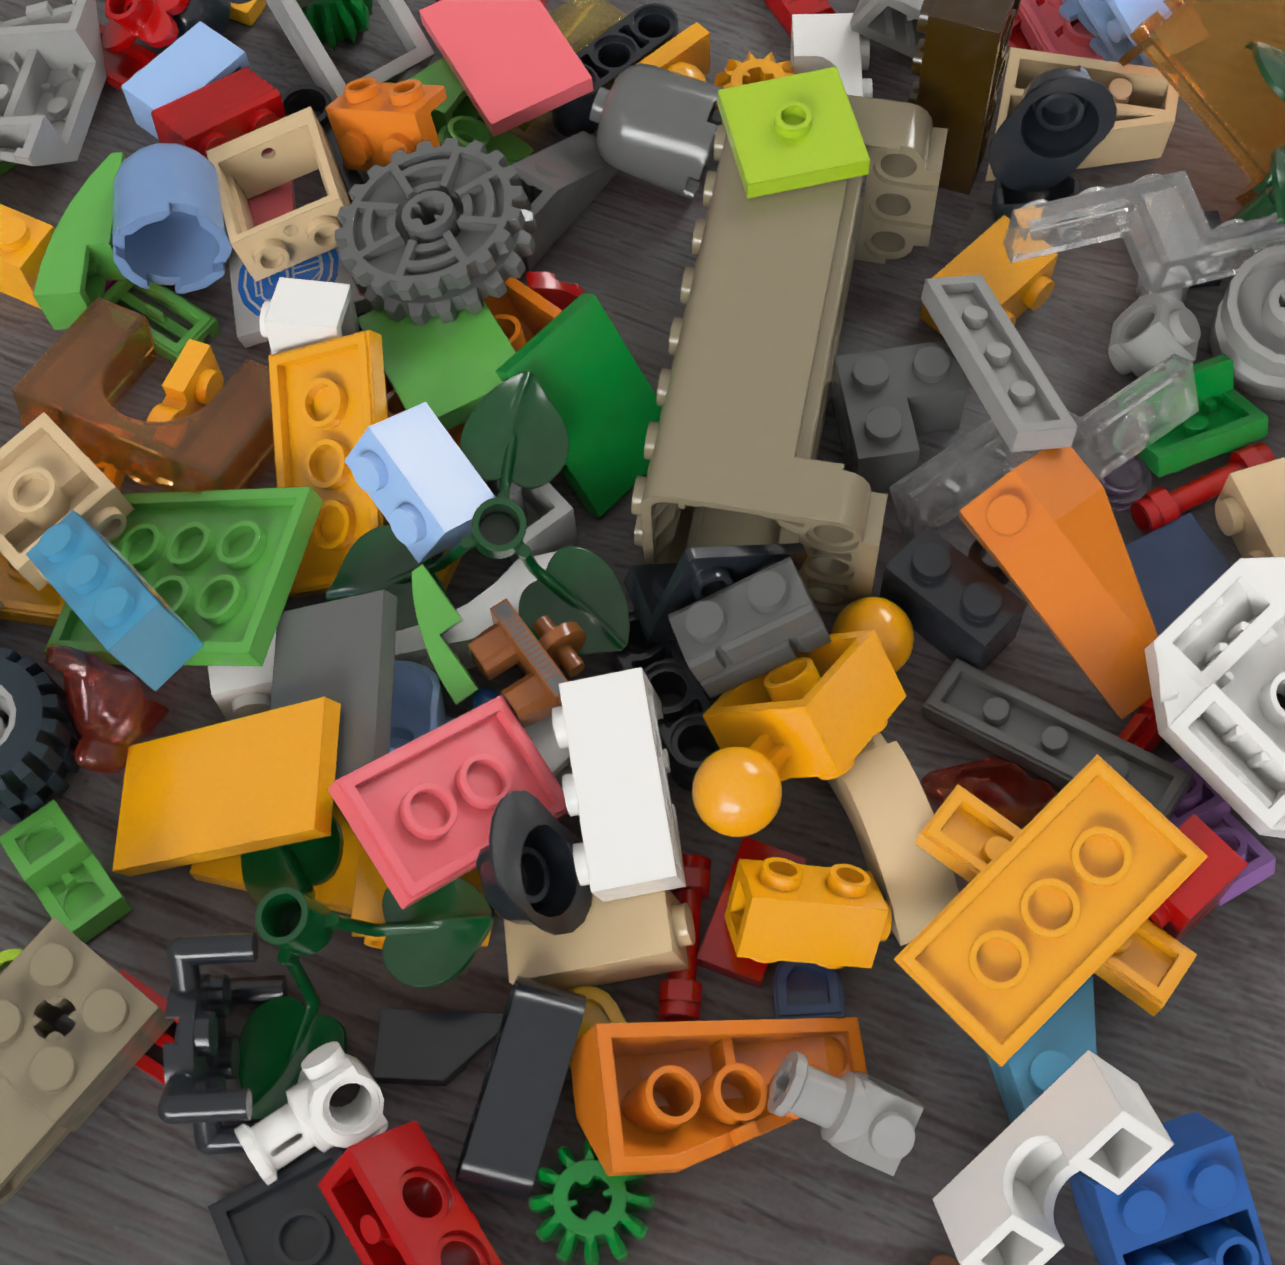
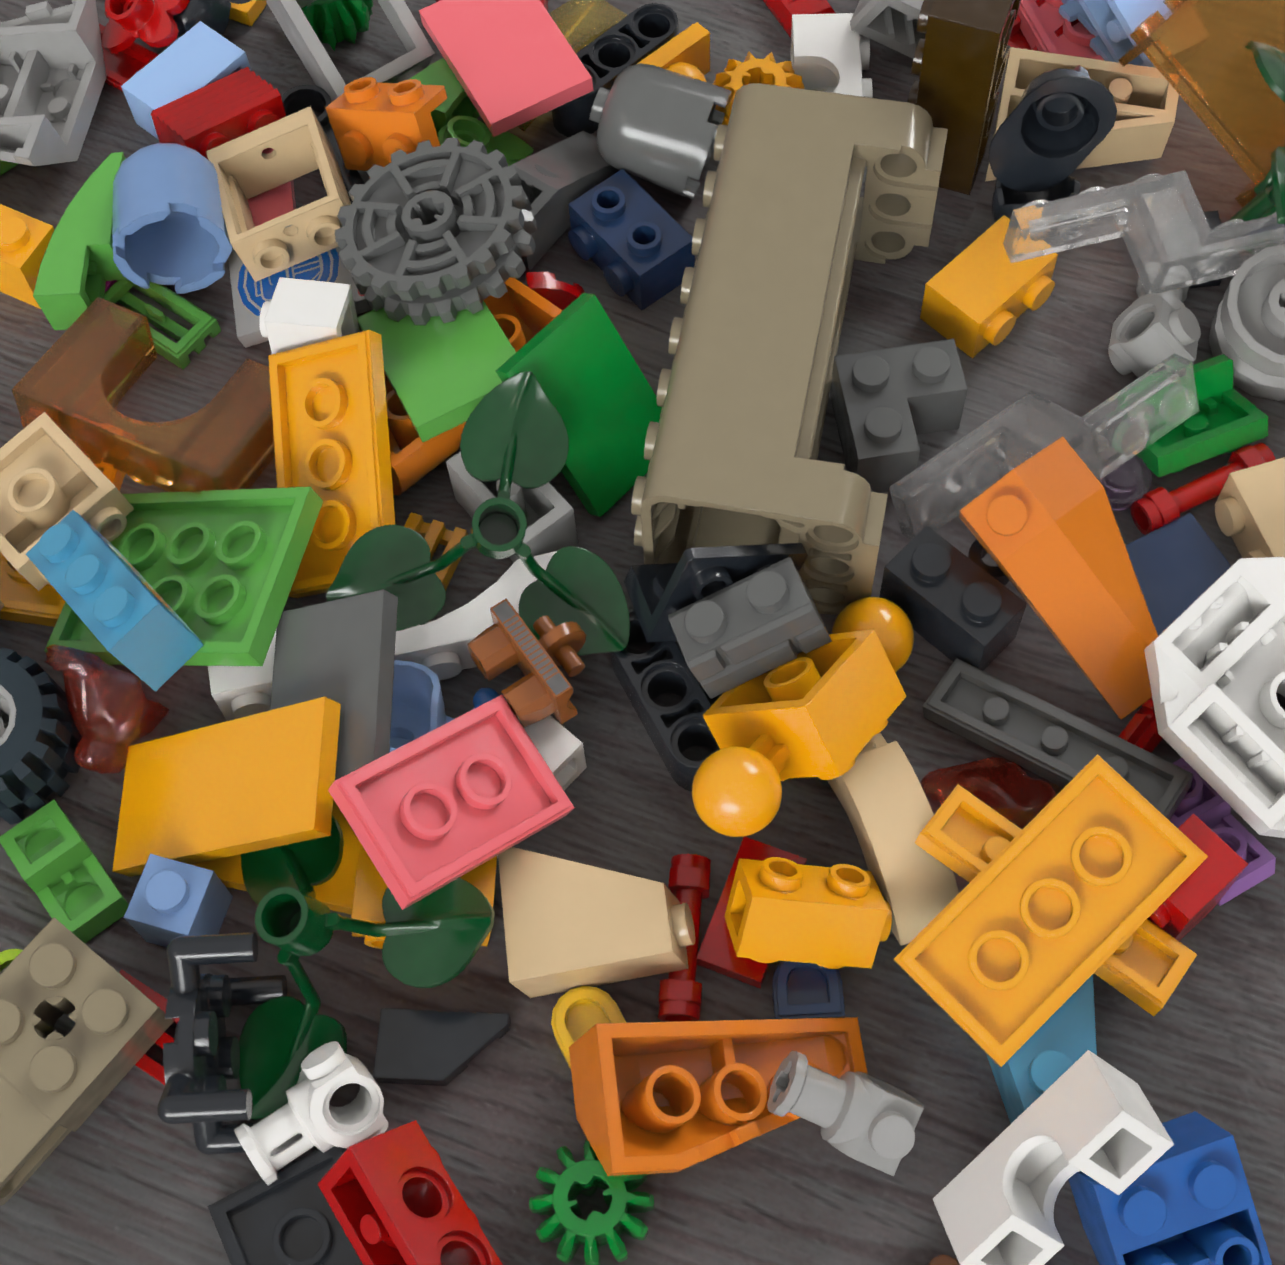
light orange plate [145,339,224,452] -> none
light blue brick [344,402,496,564] -> none
bright green slope [412,564,479,705] -> none
black beam [455,976,586,1201] -> none
black piece [476,790,592,935] -> none
white wedge [552,667,686,902] -> none
lime plate [718,66,870,199] -> none
light grey plate [921,275,1078,453] -> none
none -> medium blue brick [124,854,233,947]
none -> dark blue brick [568,169,695,311]

